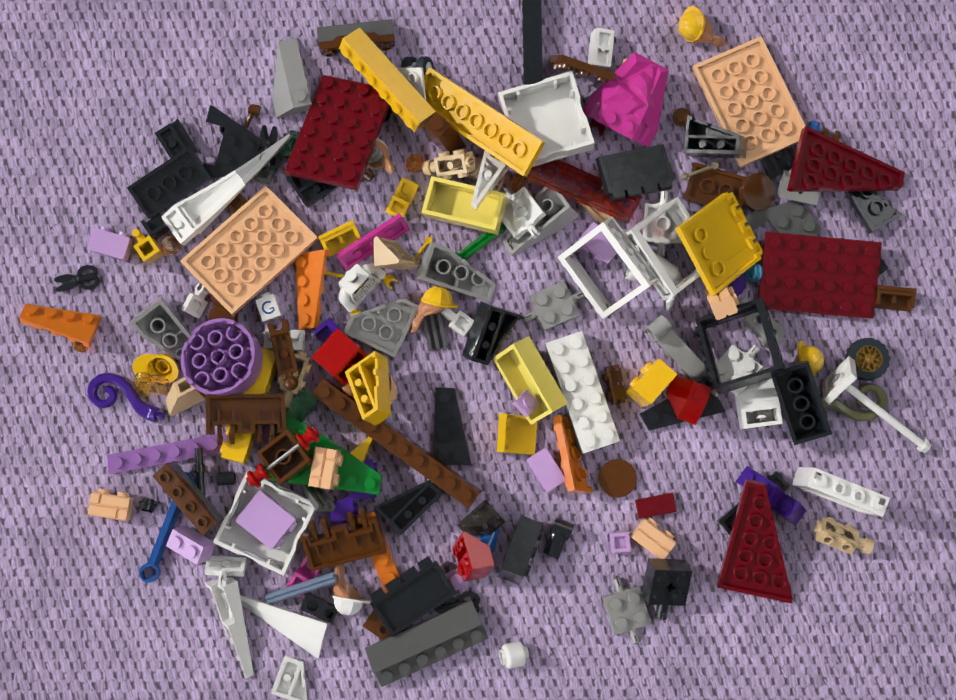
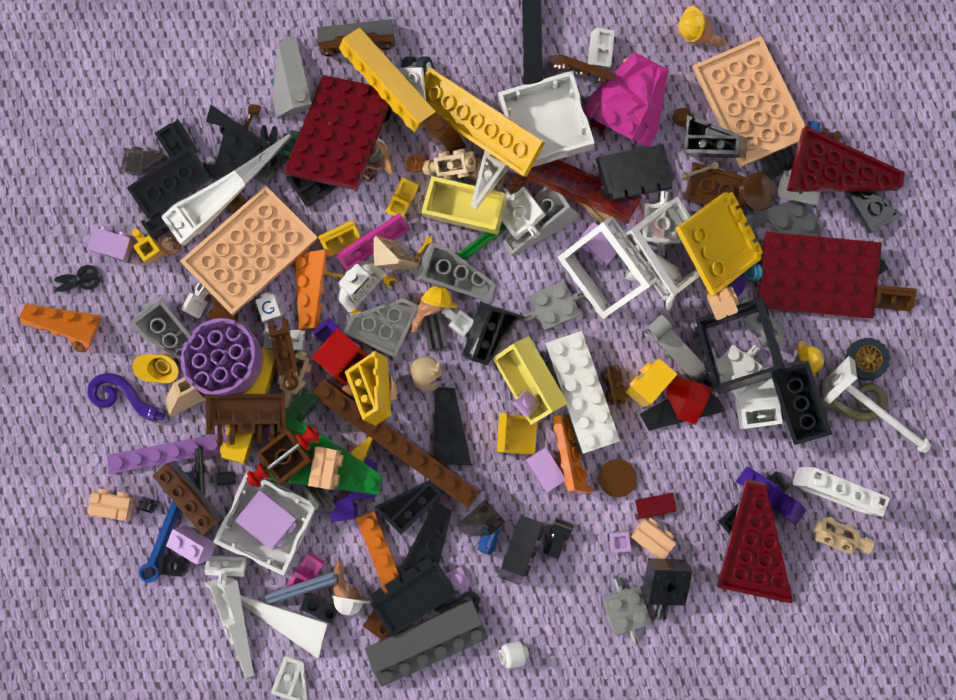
clear yellow plate [134,372,169,399] -> none
reddish brown hinge [300,508,387,572] -> none
red slope [452,532,495,582] -> none
none -> clear smoke slope [121,146,166,176]
none -> black brick [158,554,190,577]
none -> black wing [399,502,452,573]
none -> tan helmet [410,356,442,392]

